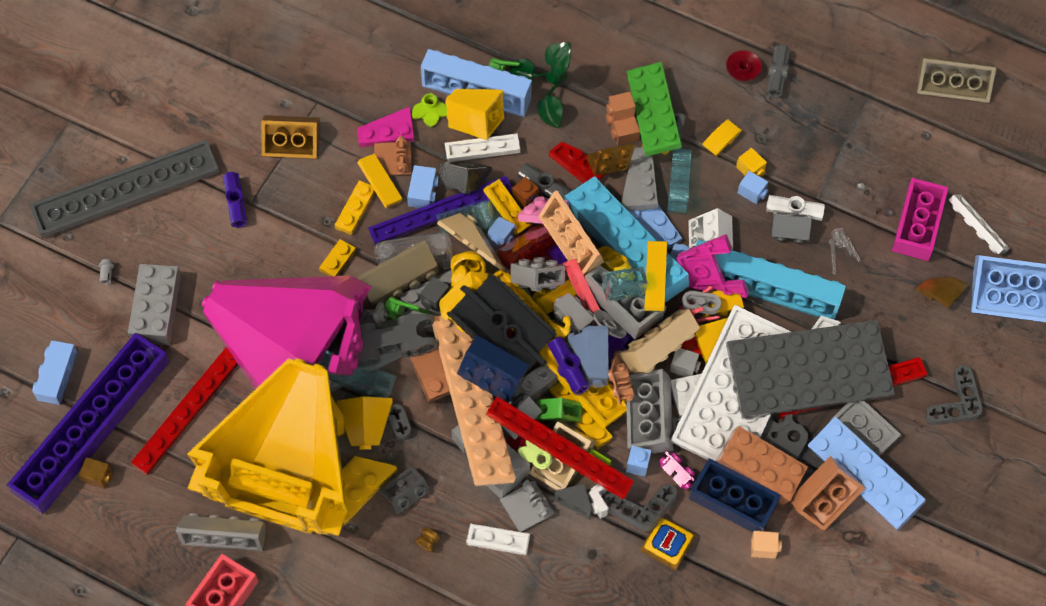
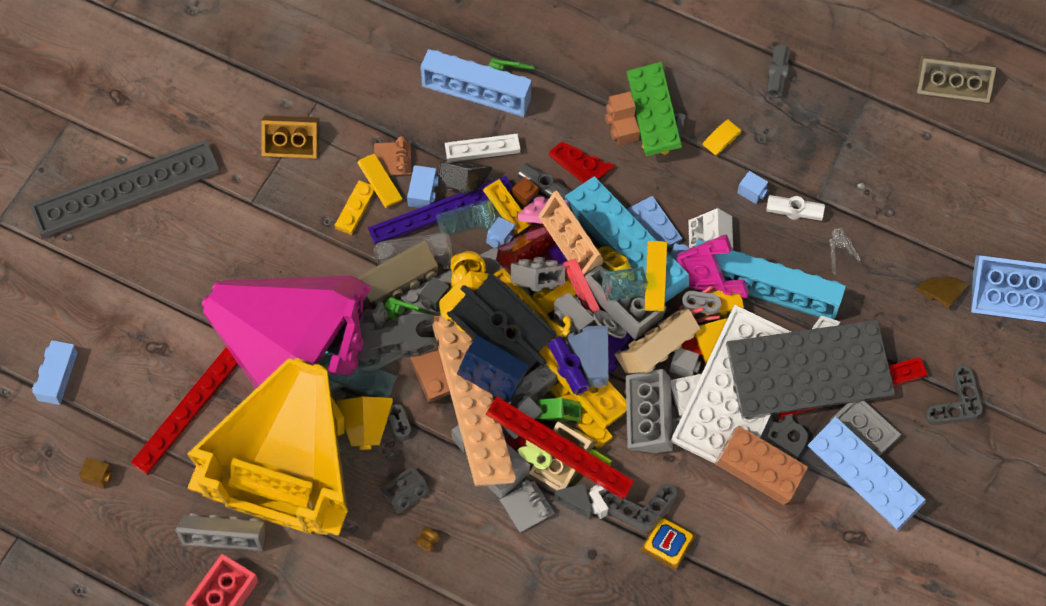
dark purple brick [7,333,170,514] -> none
light grey pin [99,259,114,285] -> none
light grey brick [128,264,181,345] -> none
dark purple piece [223,171,248,228] -> none
yellow plate [319,239,356,276] -> none
yellow wing [342,456,397,525] -> none
dark pink wing [357,107,414,147] -> none
lime plate [412,93,447,127] -> none
tan wedge [437,213,506,272] -> none
yellow slope [445,89,504,140] -> none
white tile [467,524,530,555] -> none
dark green plant [510,42,571,128] -> none
pearl gold bracket [587,143,635,176] -> none
nougat hinge [608,351,635,405] -> none
light grey wing [621,147,658,211] -> none
light blue brick [626,446,651,477] -> none
hinge [659,451,697,490] -> none
clear light blue beam [667,148,692,214] -> none
dark blue brick [689,458,781,532] -> none
dark red dish [726,50,762,81] -> none
yellow brick [736,148,767,177] -> none
light nougat brick [751,531,782,559] -> none
brick [770,211,812,243] -> none
nougat slope [790,456,865,531] -> none
dark pink brick [891,178,948,261] -> none
white plate [949,194,1010,254] -> none

